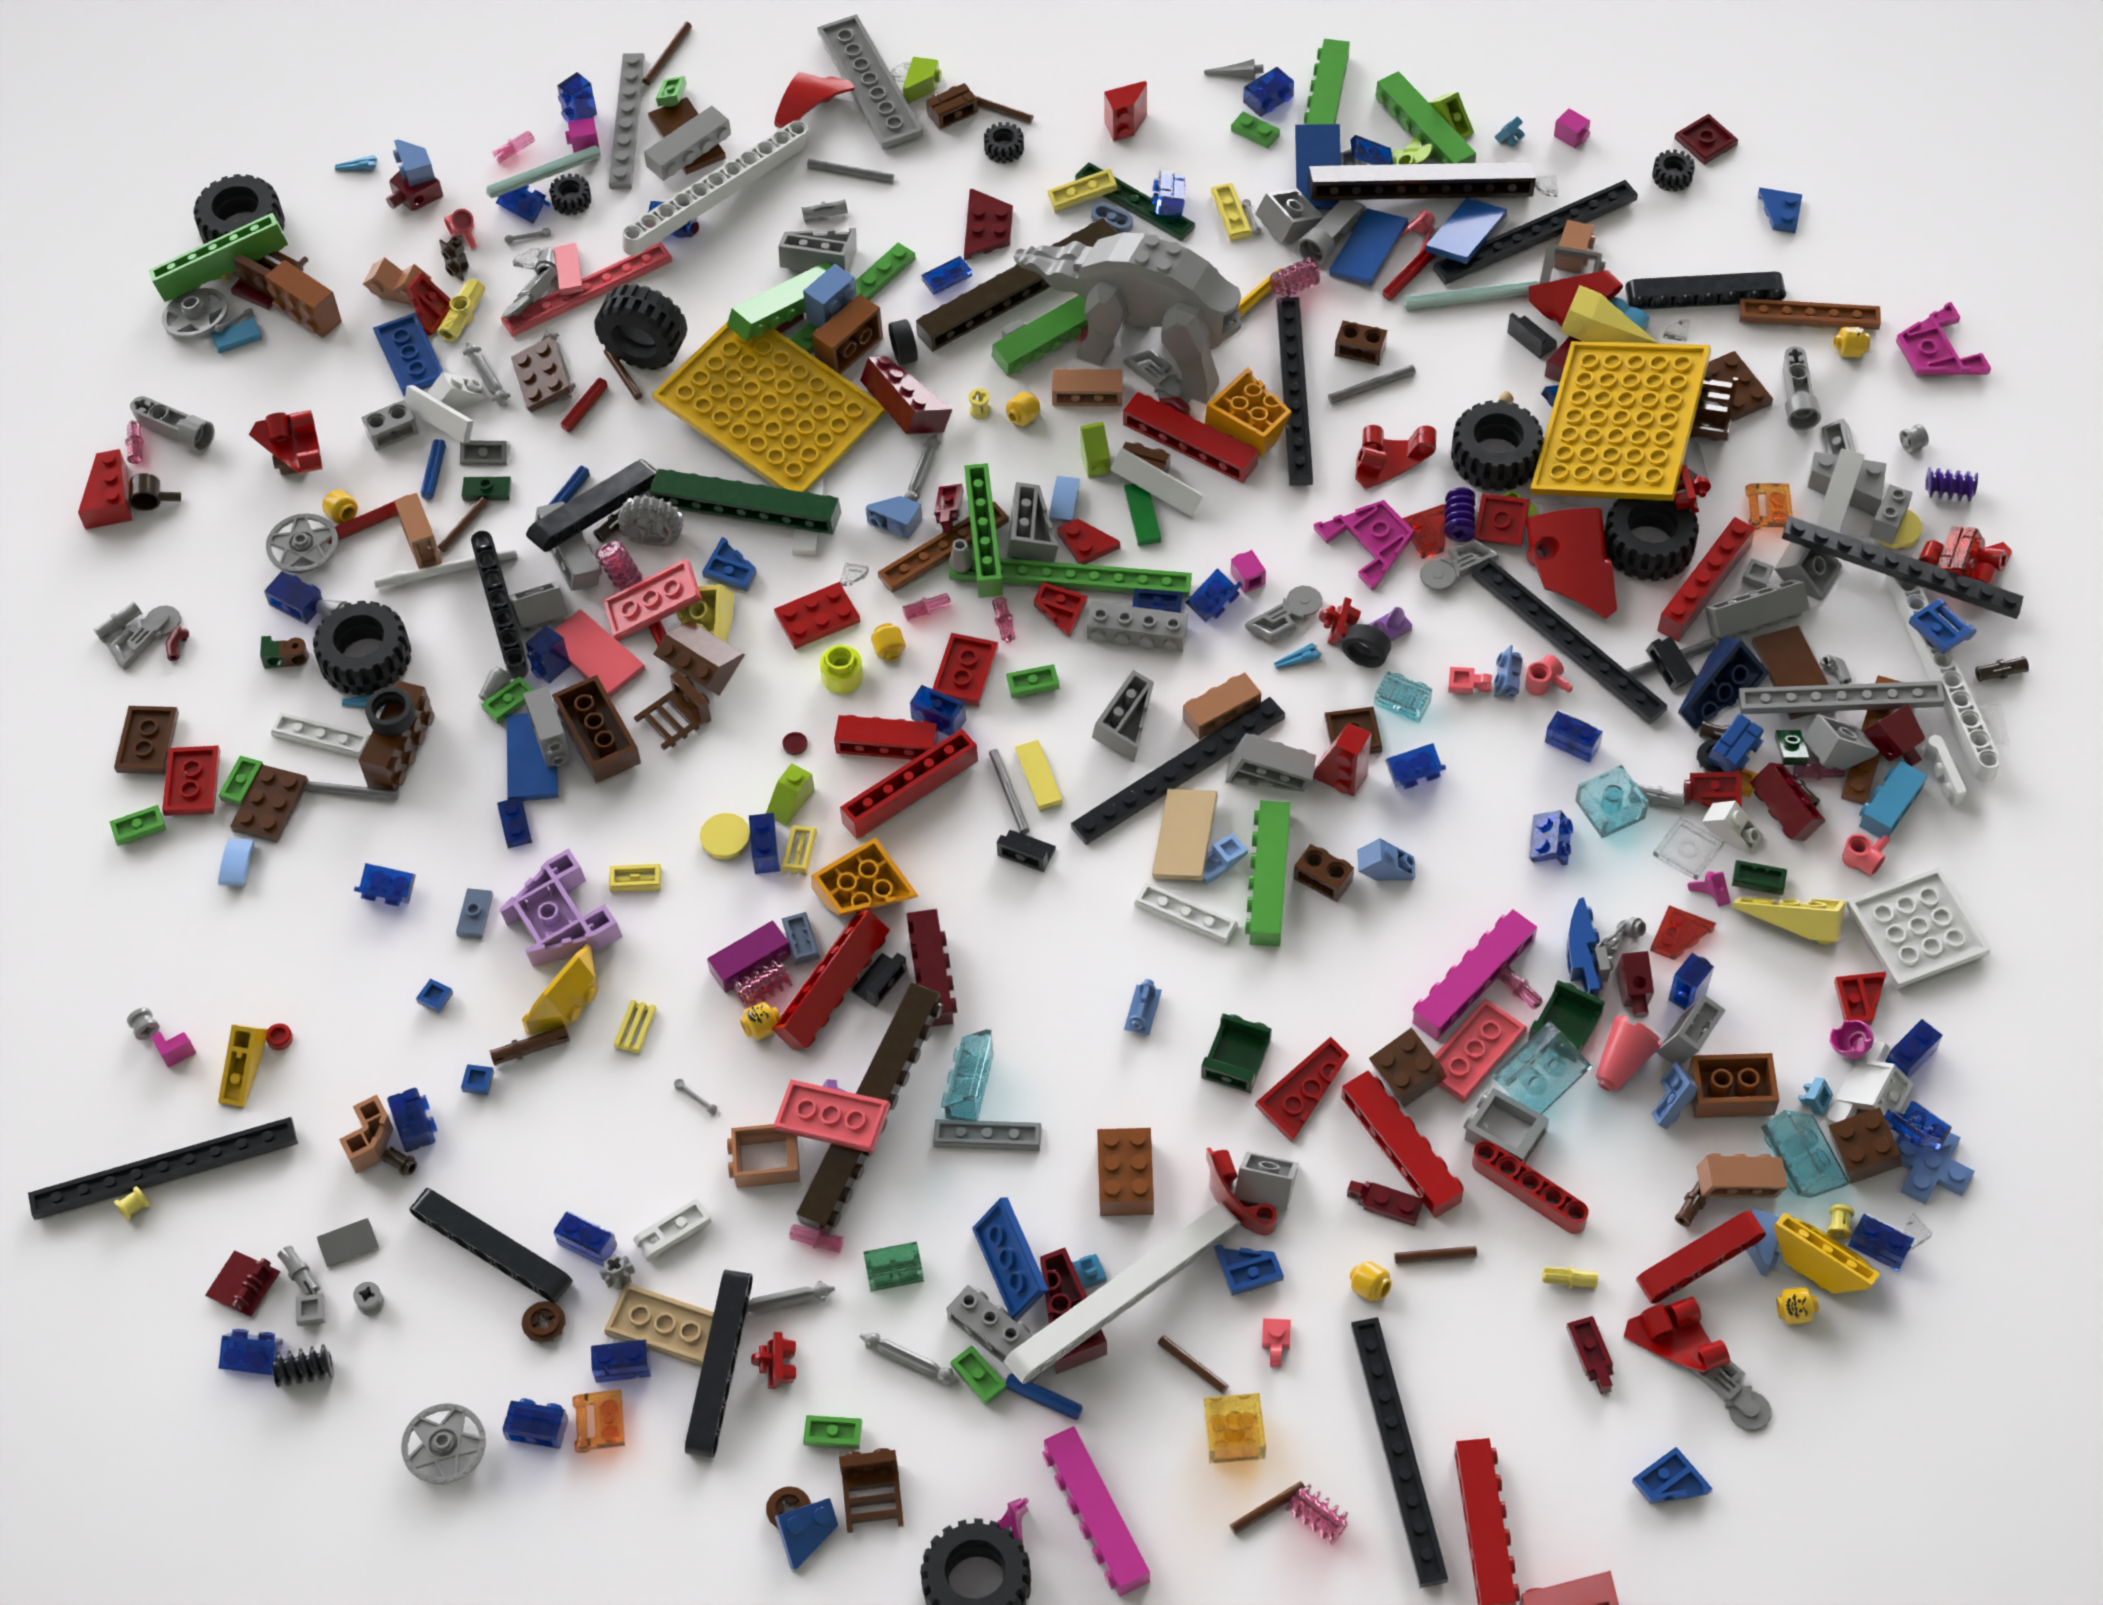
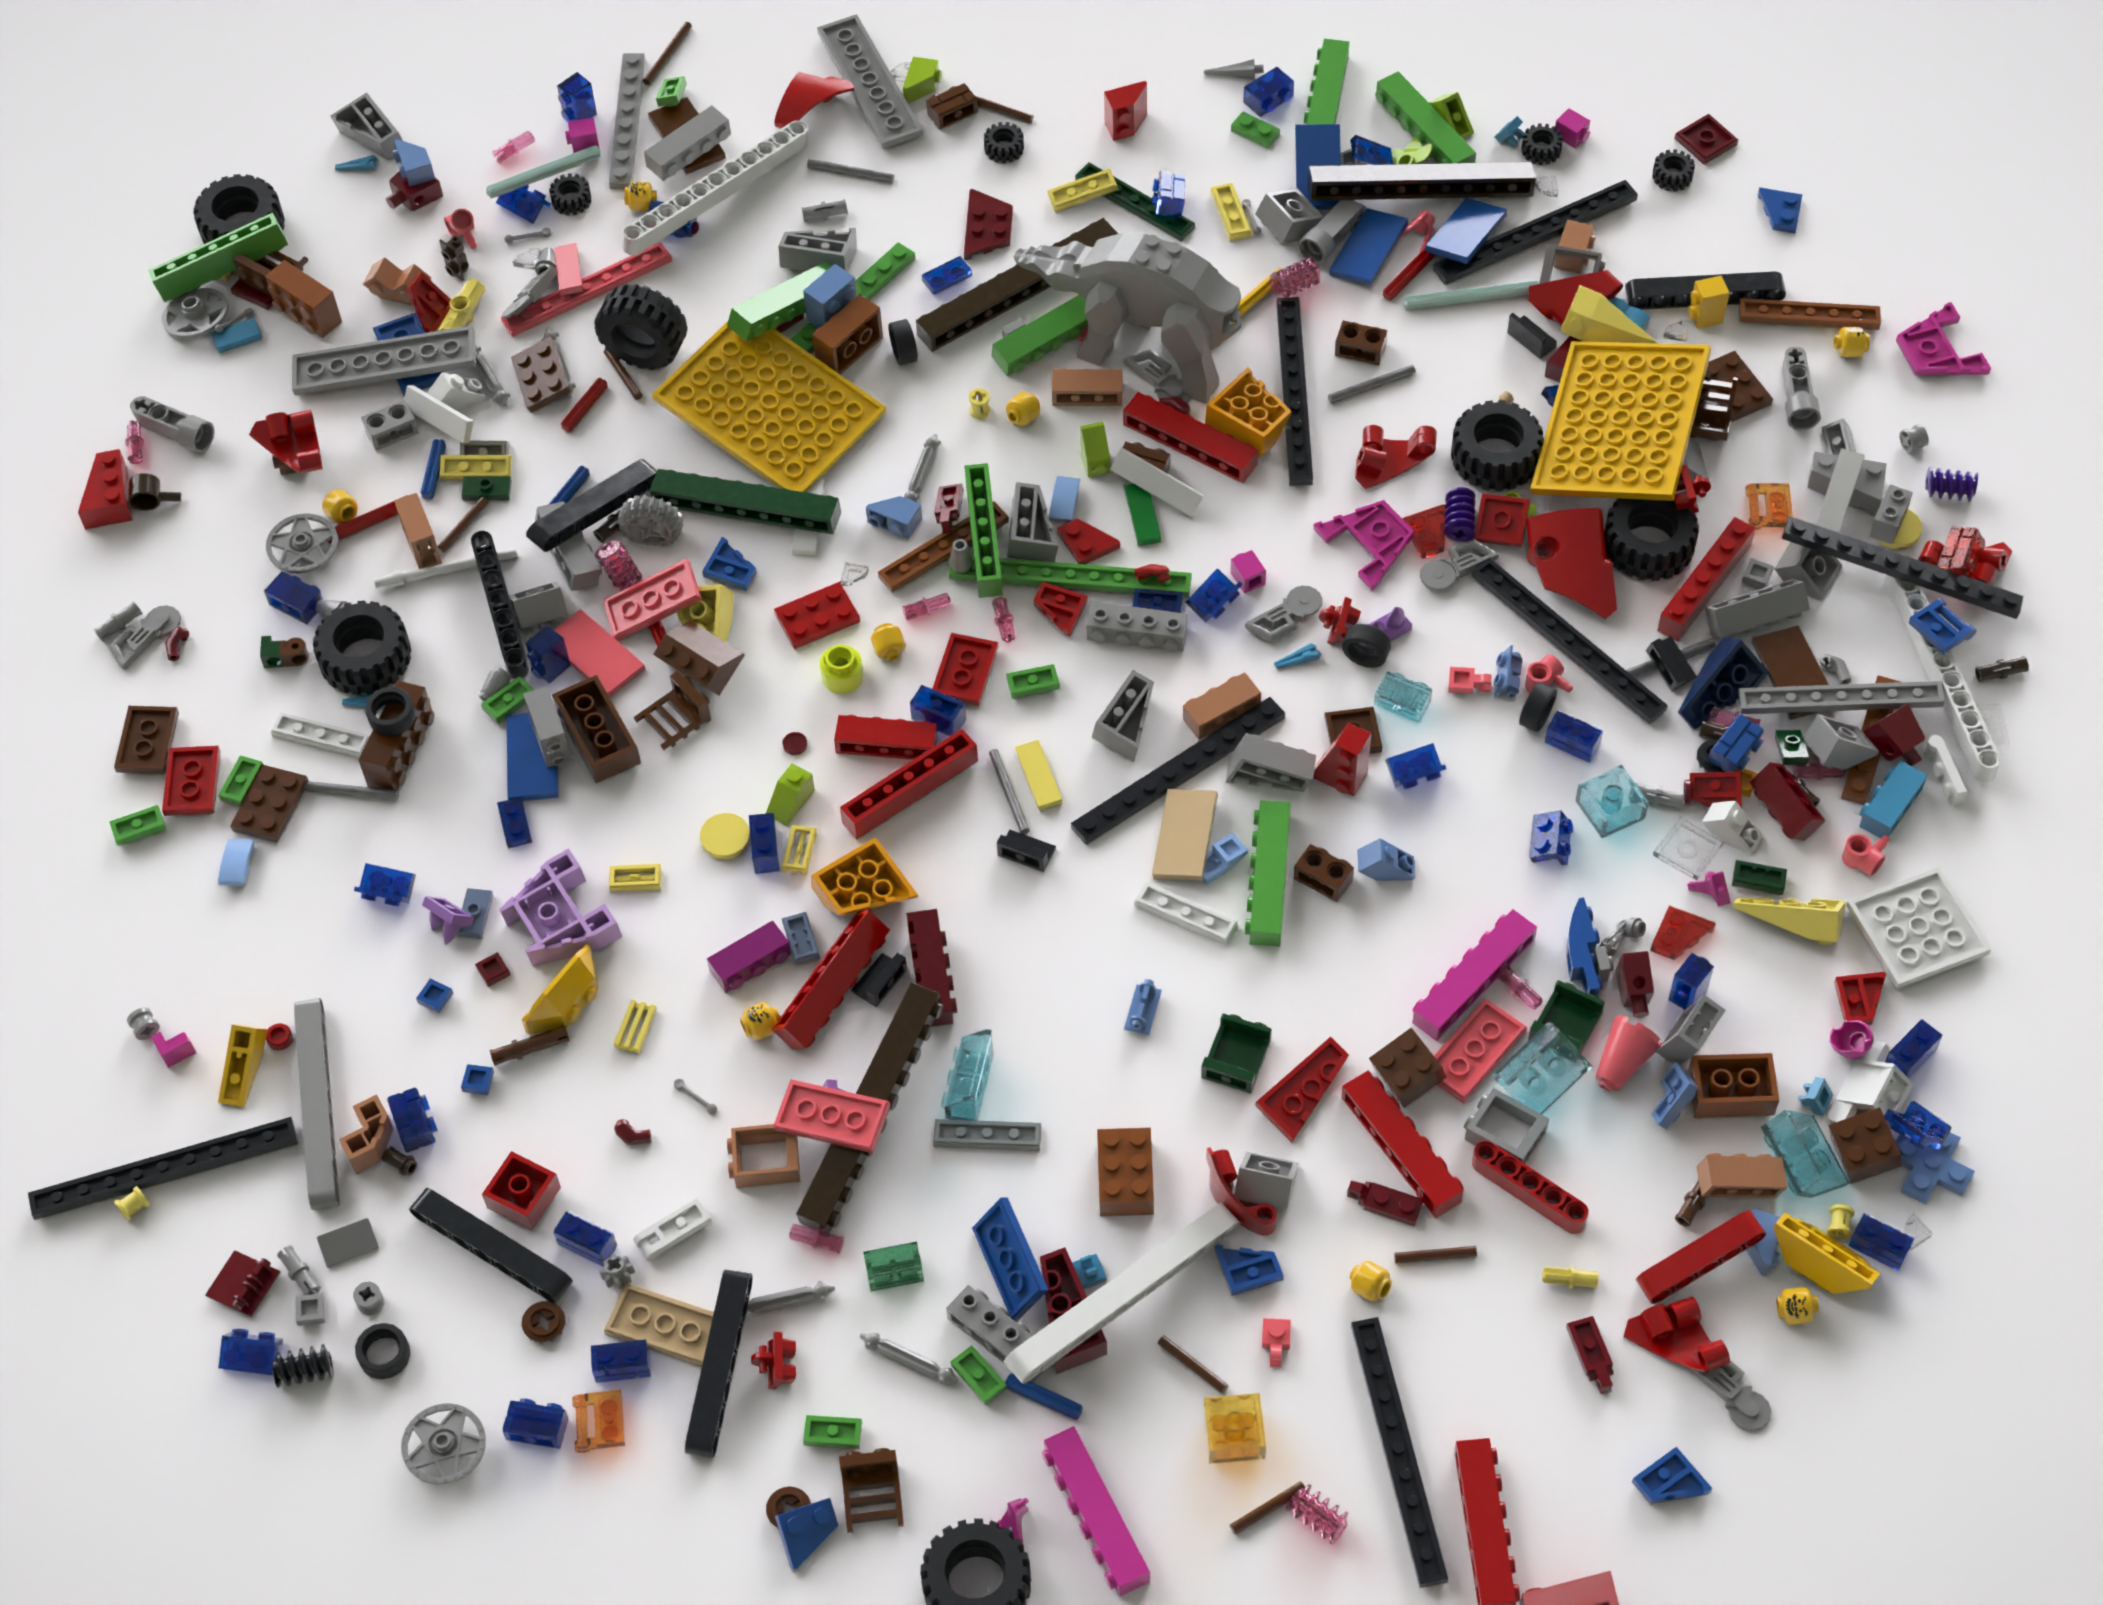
clear pink piece [733,960,793,1009] -> none
dark red wedge [860,356,953,434] -> none
sand blue plate [1091,203,1133,234] -> none
none -> light grey plate [292,325,476,396]
none -> light grey beam [294,997,340,1210]
none -> light grey wedge [330,92,403,160]
none -> black tyre [355,1323,411,1379]
none -> medium lavender tile [422,896,474,945]
none -> light yellow tile [440,455,512,480]
none -> dark red tile [475,952,511,987]
none -> red brick [482,1151,561,1231]
none -> dark red arm [614,1119,652,1145]
none -> yellow head [624,182,657,212]
none -> red arm [1134,564,1171,582]
none -> black tyre [1519,682,1557,732]
none -> black tyre [1521,123,1563,165]
none -> yellow brick [1688,276,1730,329]
none -> clear pink axle [1709,707,1761,726]

